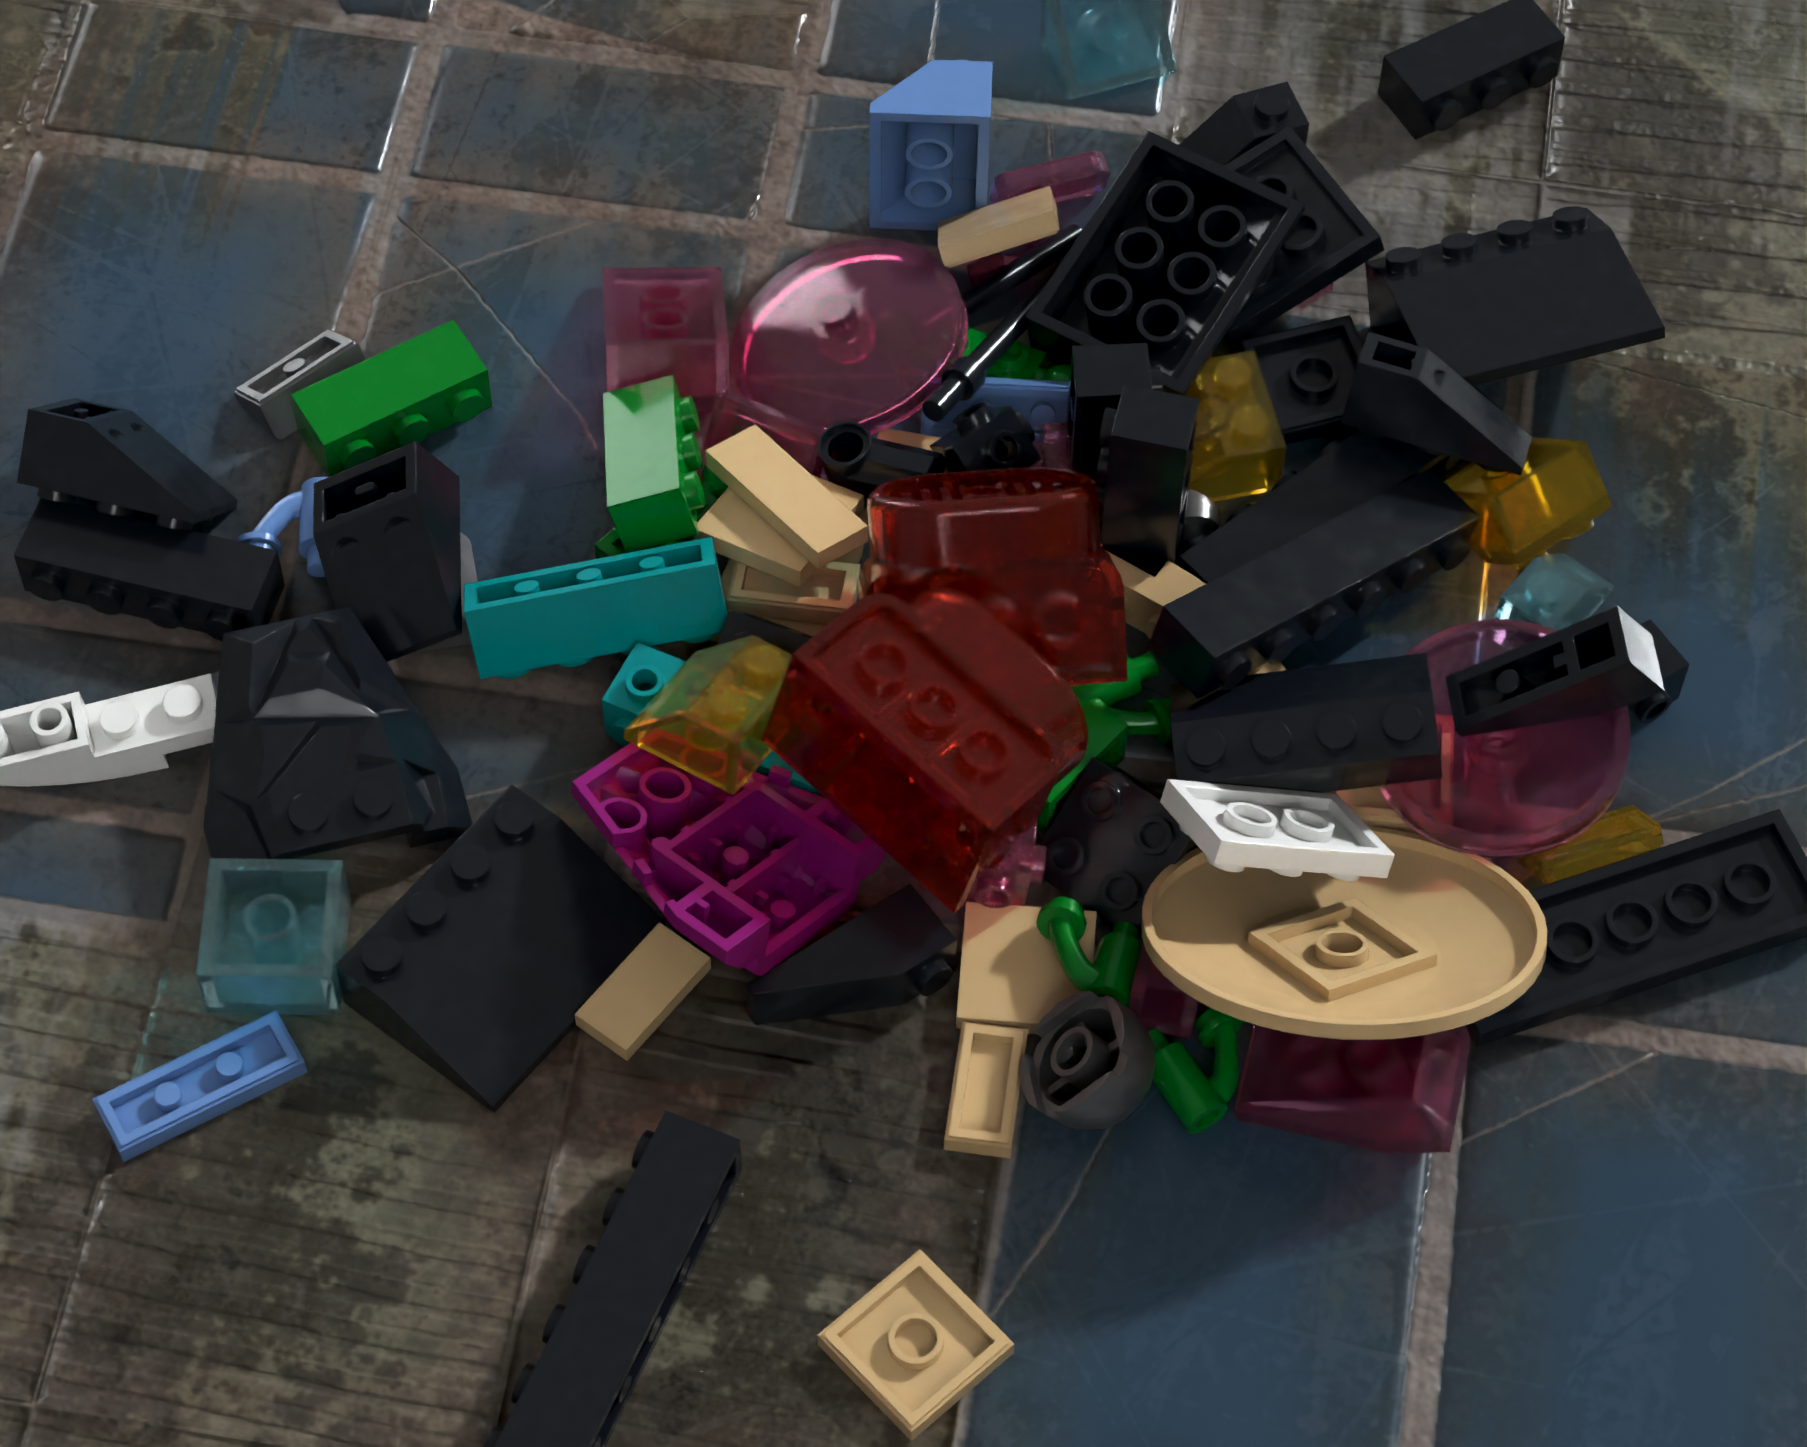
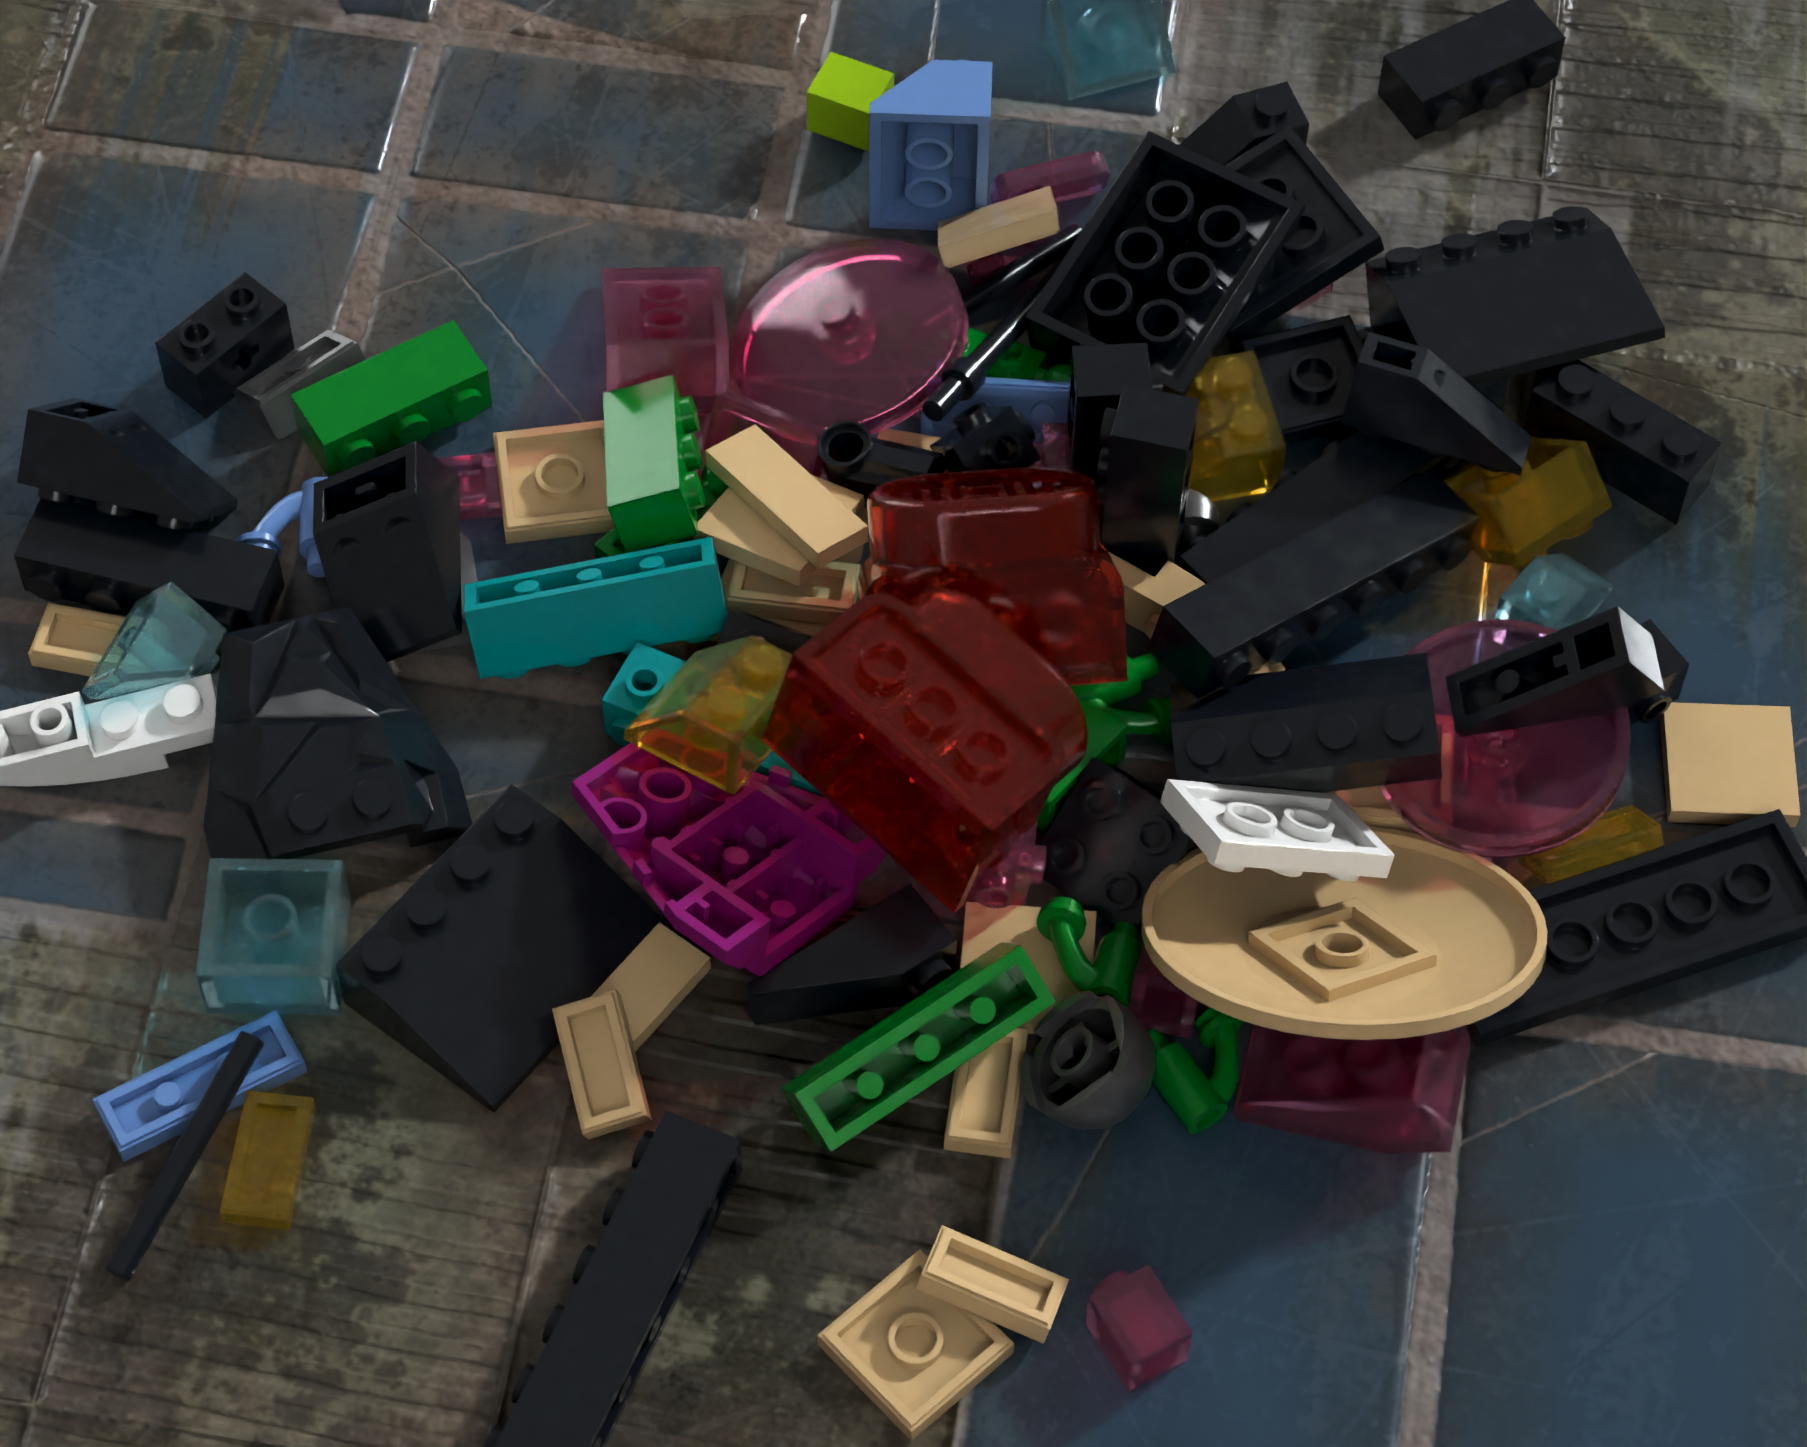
none -> tan tile [28,602,171,688]
none -> clear light blue slope [81,581,227,700]
none -> black bar [105,1031,264,1282]
none -> black brick [155,272,295,419]
none -> clear yellow tile [219,1090,316,1230]
none -> clear pink plate [437,452,502,520]
none -> tan tile [493,420,615,544]
none -> tan tile [552,989,652,1139]
none -> green brick [780,942,1056,1152]
none -> lime brick [806,52,894,152]
none -> tan tile [915,1225,1069,1344]
none -> clear pink brick [1085,1264,1193,1392]
none -> black brick [1523,360,1722,525]
none -> tan tile [1660,702,1801,827]

